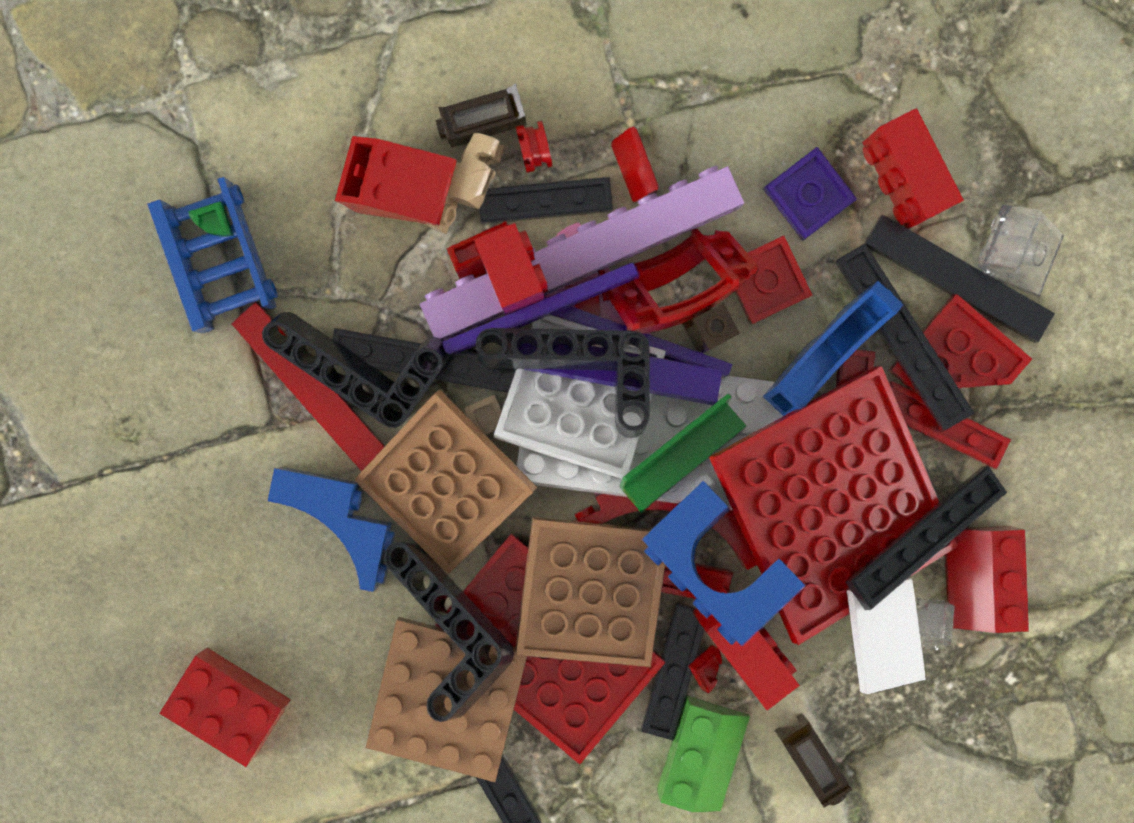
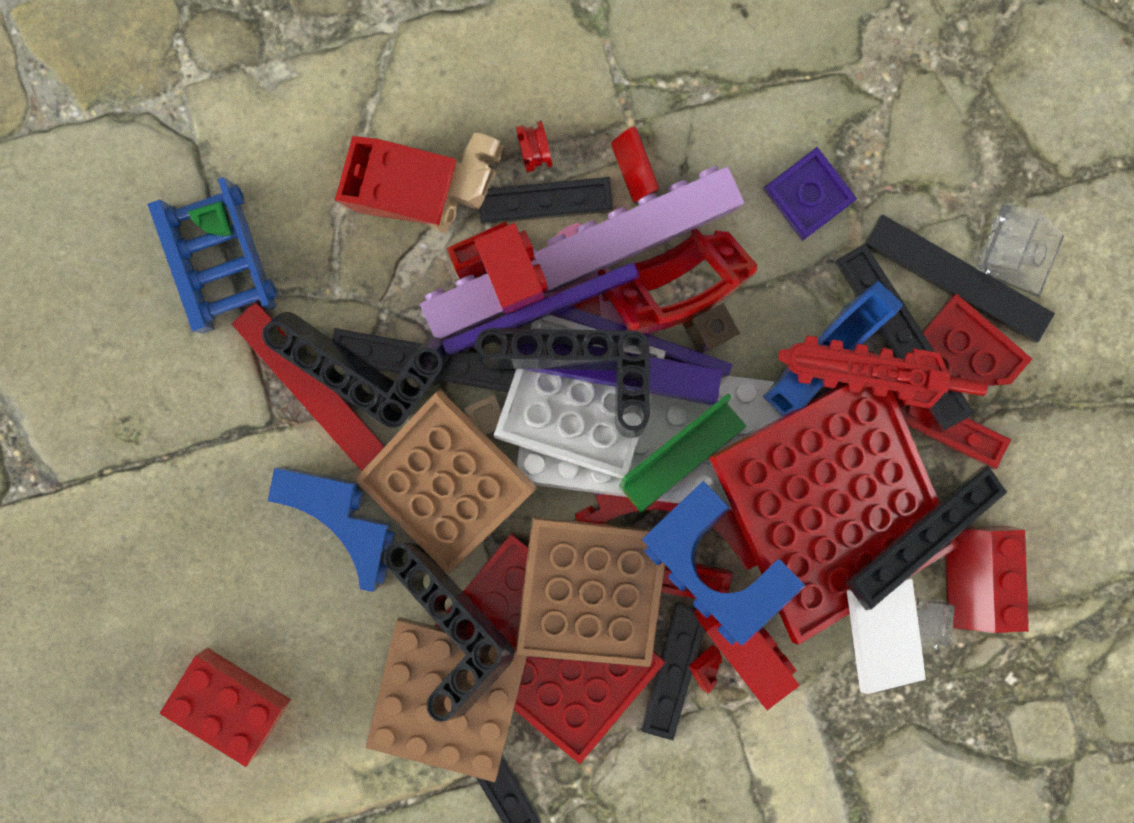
dark brown window [435,83,527,147] -> none
bright green slope [657,695,750,812] -> none
red plate [734,235,813,325] -> none
dark brown window [774,713,852,808] -> none
red brick [862,108,964,229] -> none
none -> red bar [778,335,988,408]

